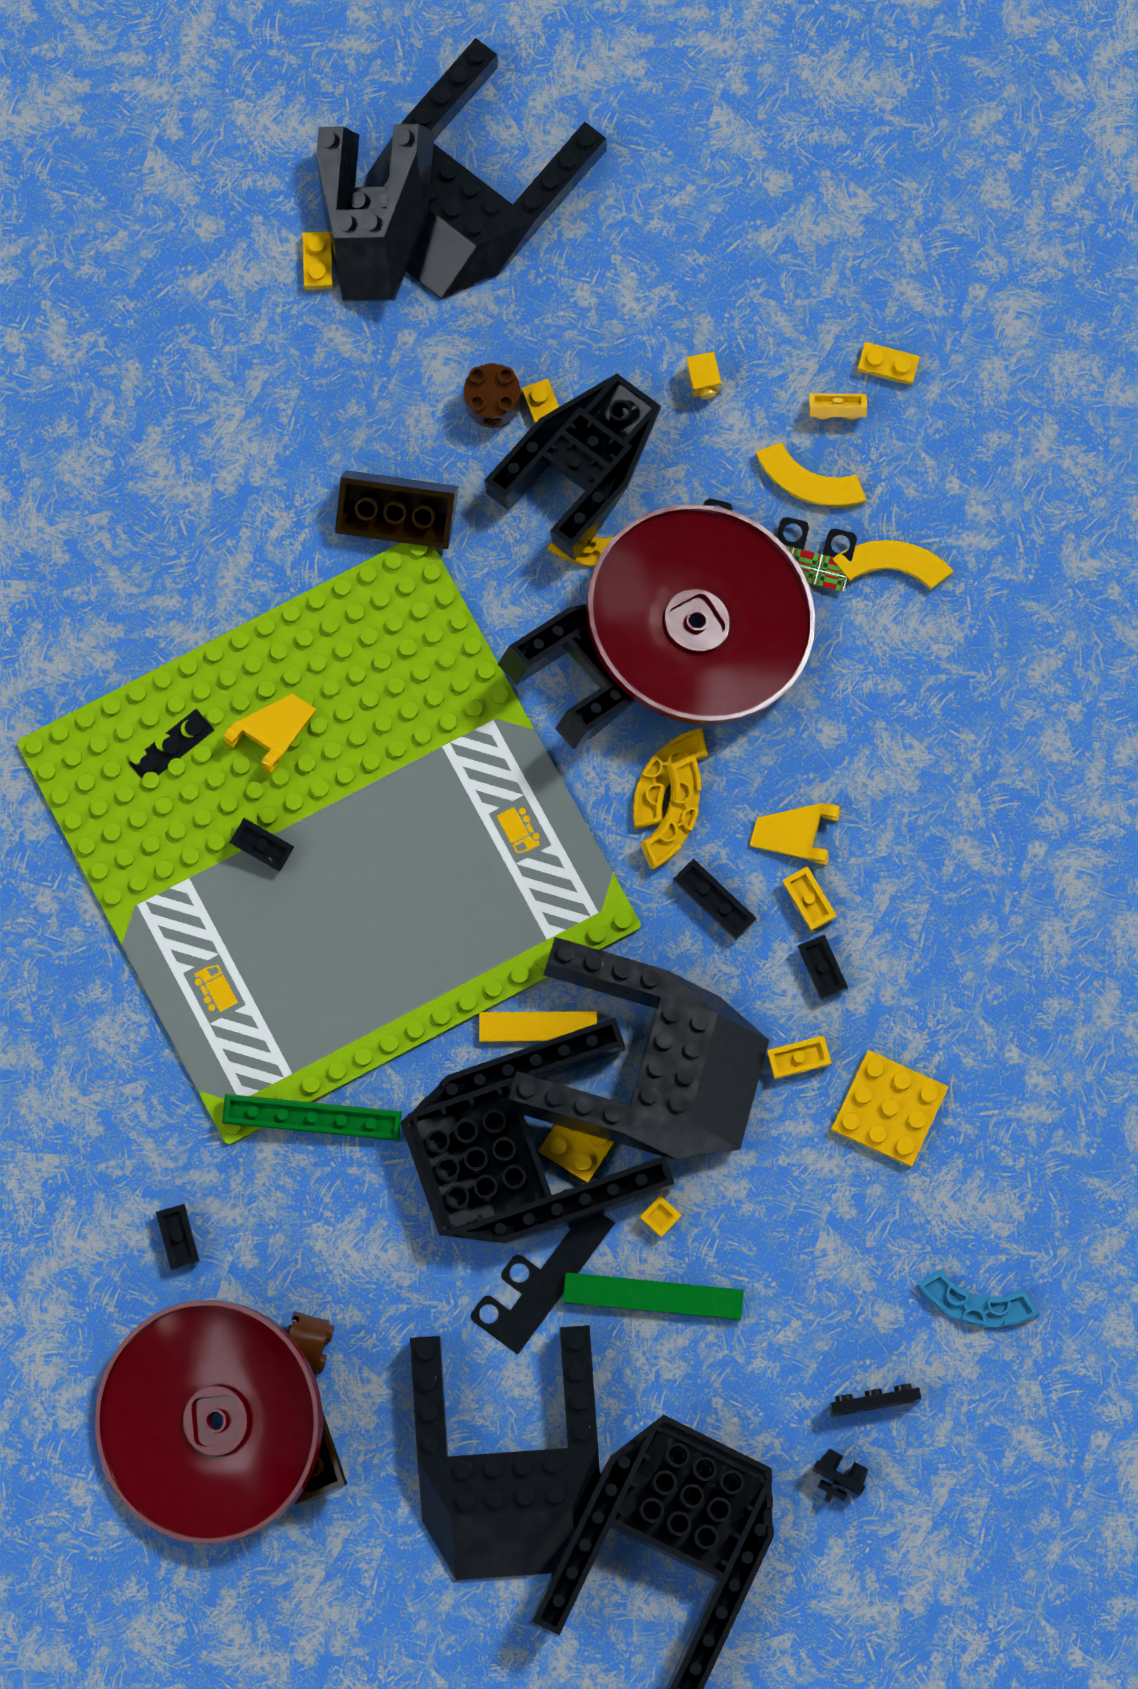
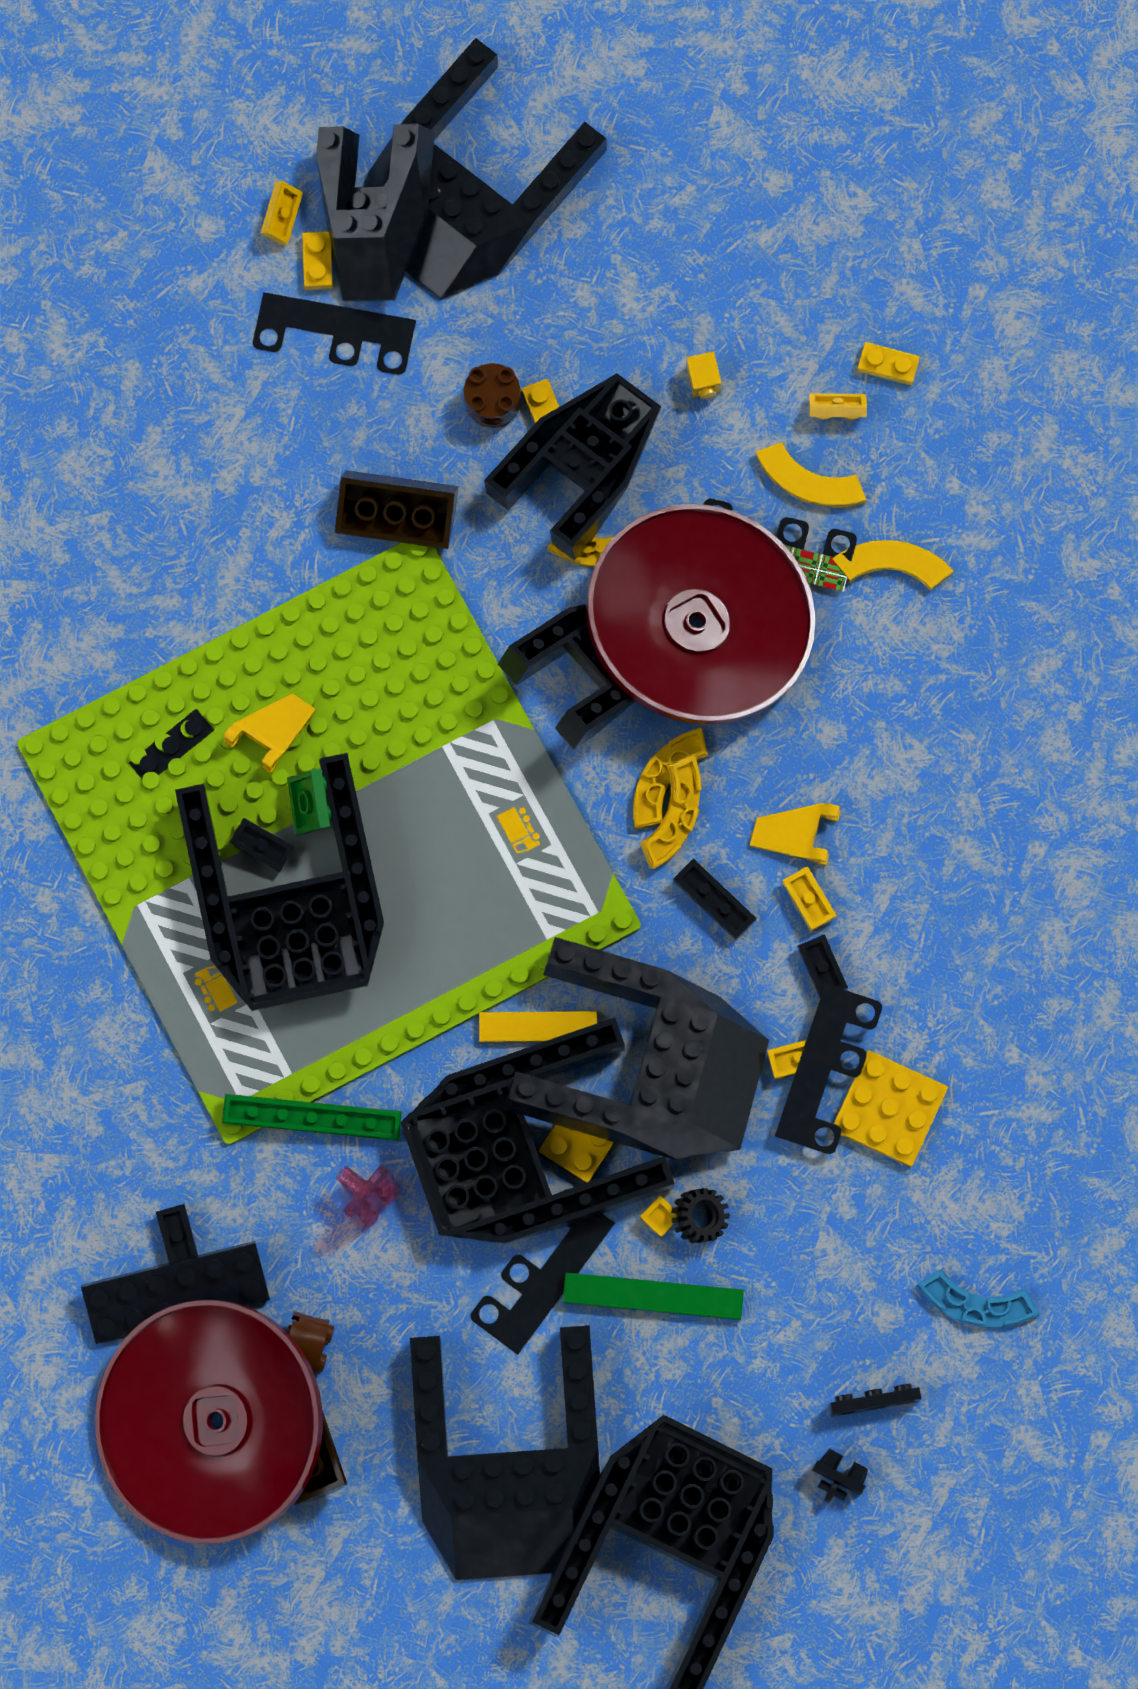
none -> black plate [81,1241,270,1344]
none -> black wedge [175,753,384,1011]
none -> black piece [253,292,416,375]
none -> yellow plate [260,181,303,245]
none -> green plate [287,769,331,835]
none -> clear pink plate [336,1165,400,1232]
none -> black tyre [671,1188,730,1243]
none -> black piece [775,983,882,1154]

